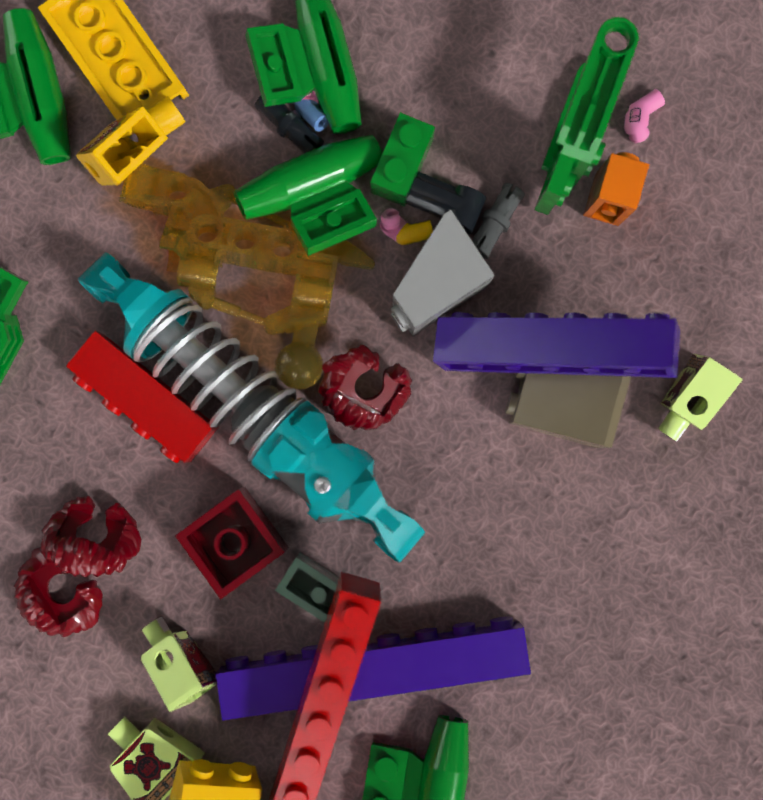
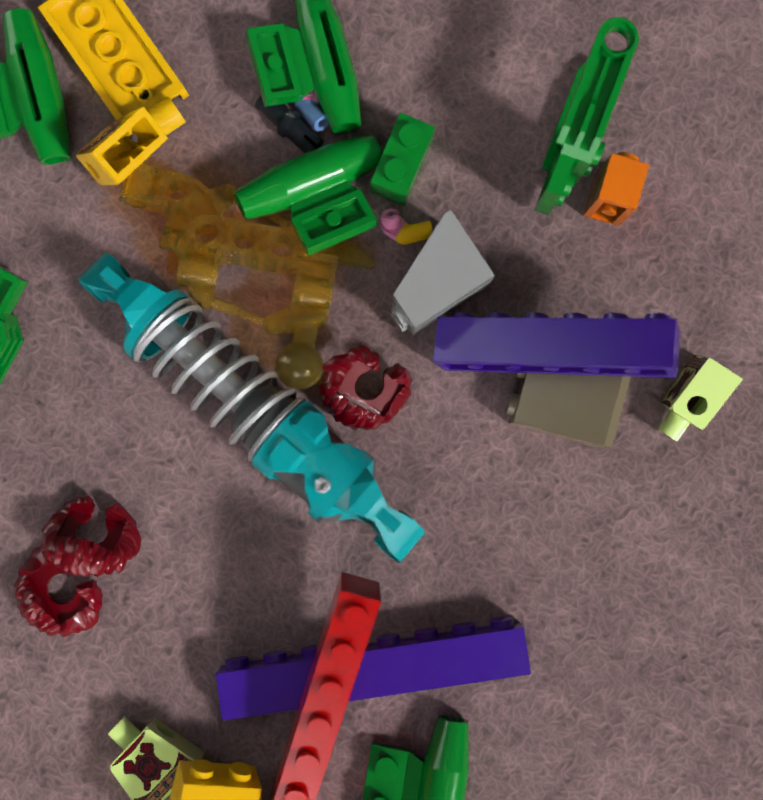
red brick [66,331,219,463] -> none
yellowish green torso [141,617,217,712] -> none
dark red brick [175,487,289,600] -> none
sand green brick [275,552,339,623] -> none
black piece [406,172,487,234] -> none
dark grey pin [472,183,525,259] -> none
bright pink arm [624,89,665,143] -> none

